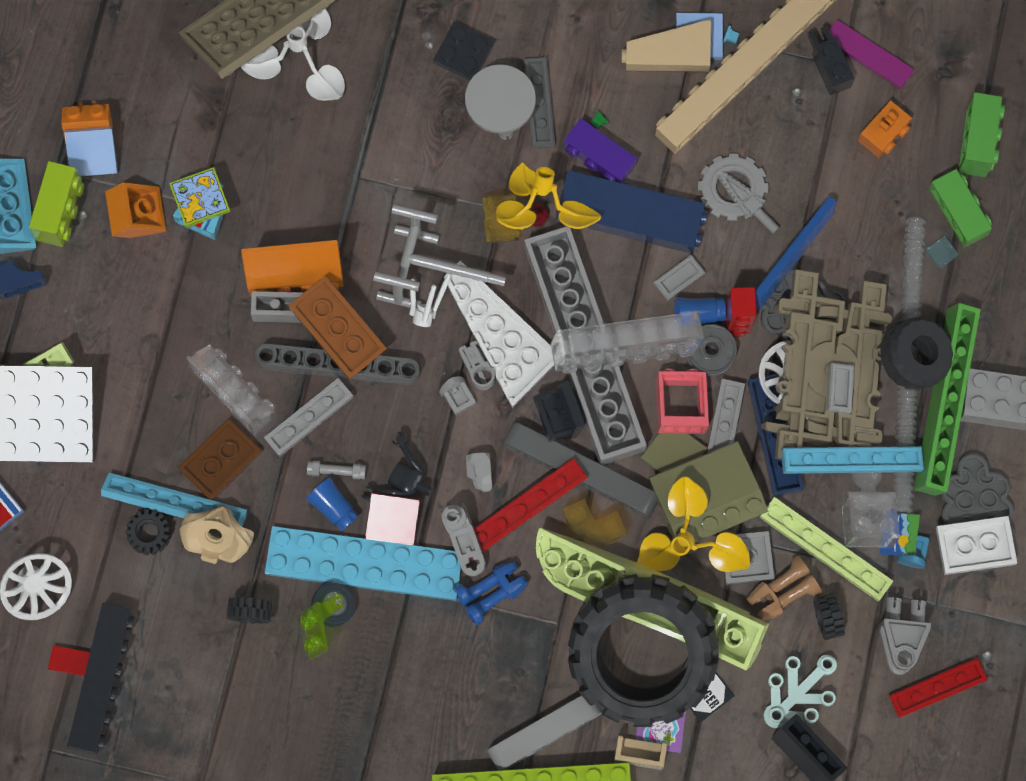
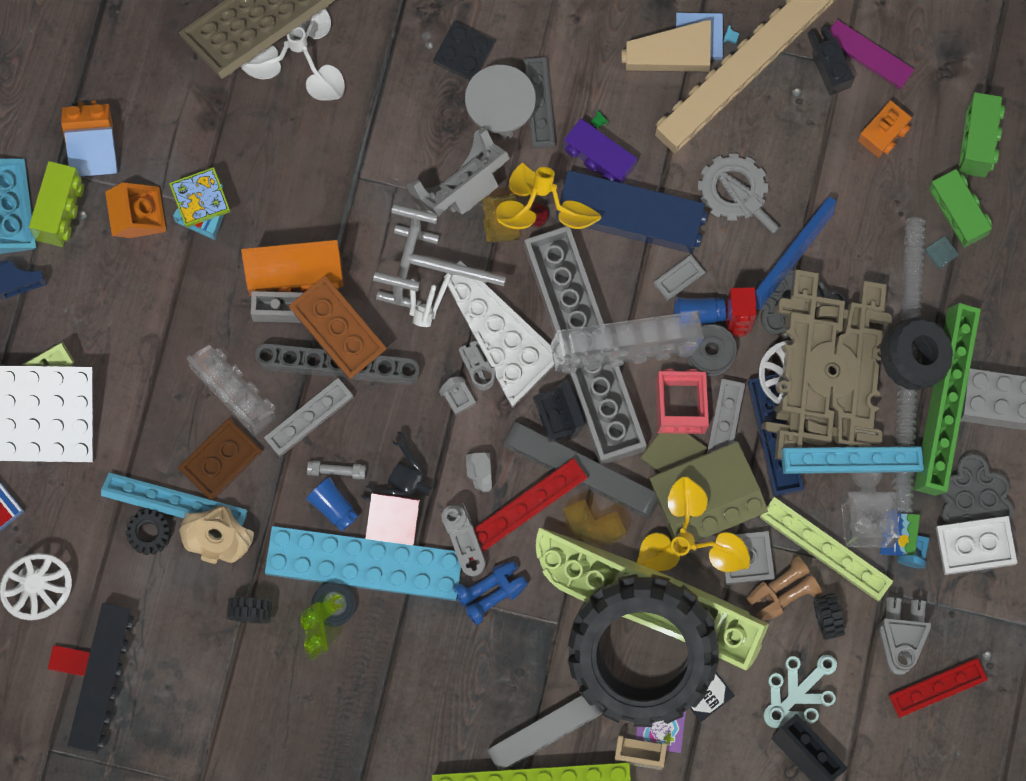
light grey tile [826,363,854,414] -> none
none -> light grey piece [407,127,510,216]

